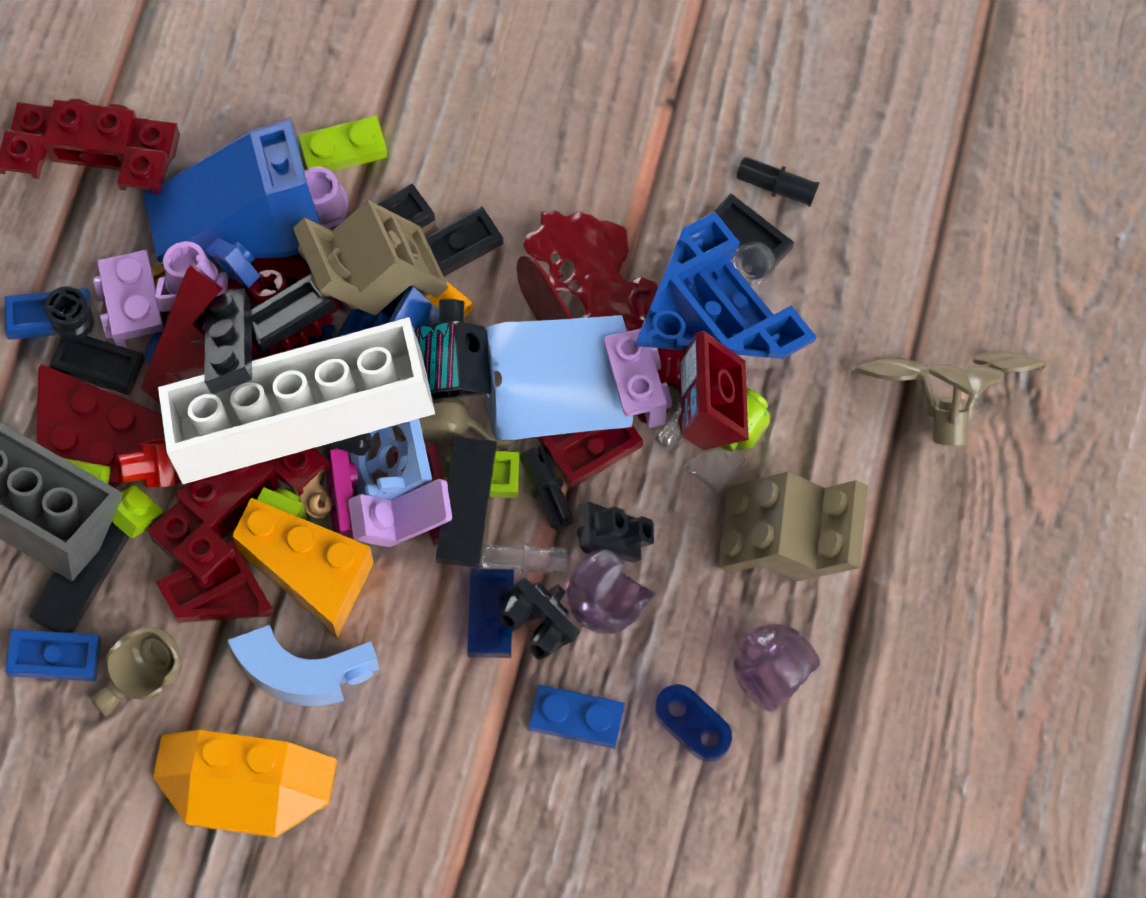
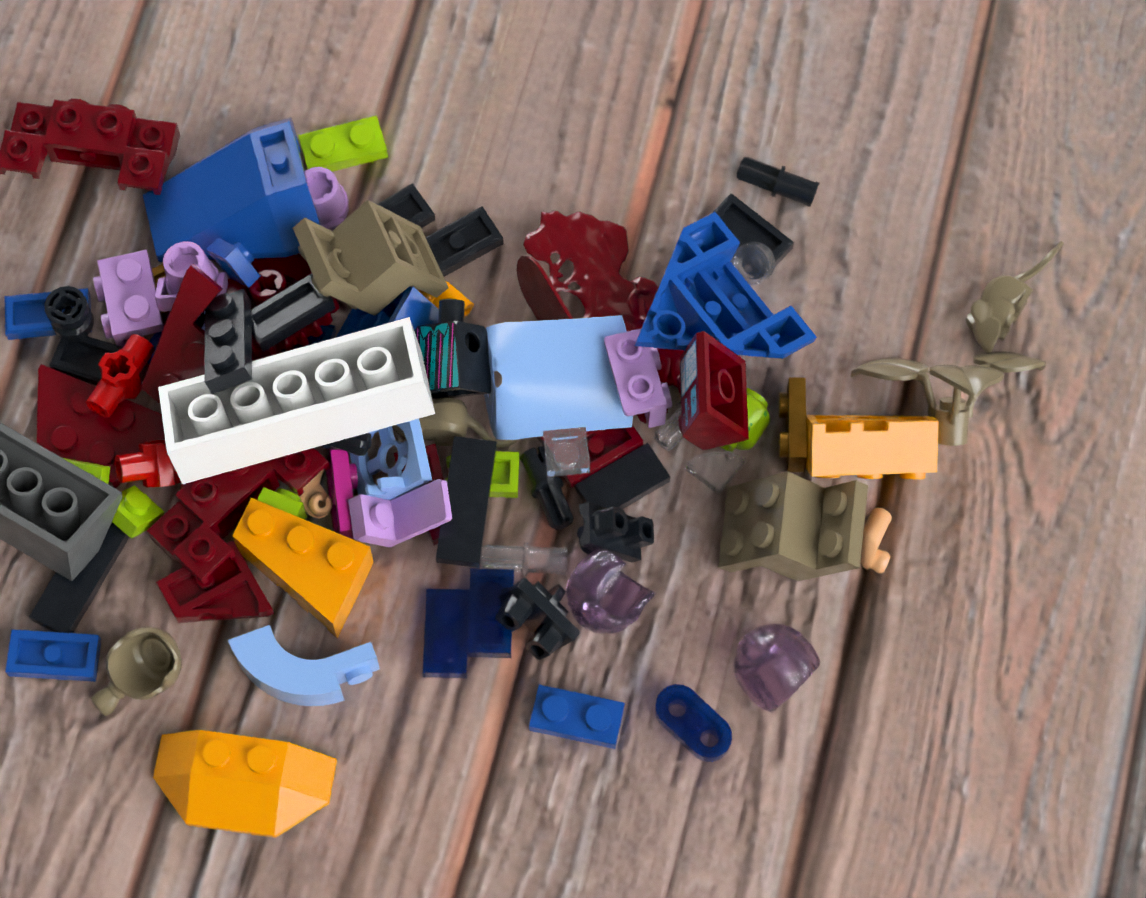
none -> red axle [86,334,155,418]
none -> clear blue plate [422,589,471,678]
none -> clear plate [543,427,590,477]
none -> black tile [575,443,670,509]
none -> pearl gold plate [778,377,807,472]
none -> light orange wedge [805,415,939,479]
none -> light nougat arm [860,508,892,574]
none -> dark tan animal [966,241,1064,353]

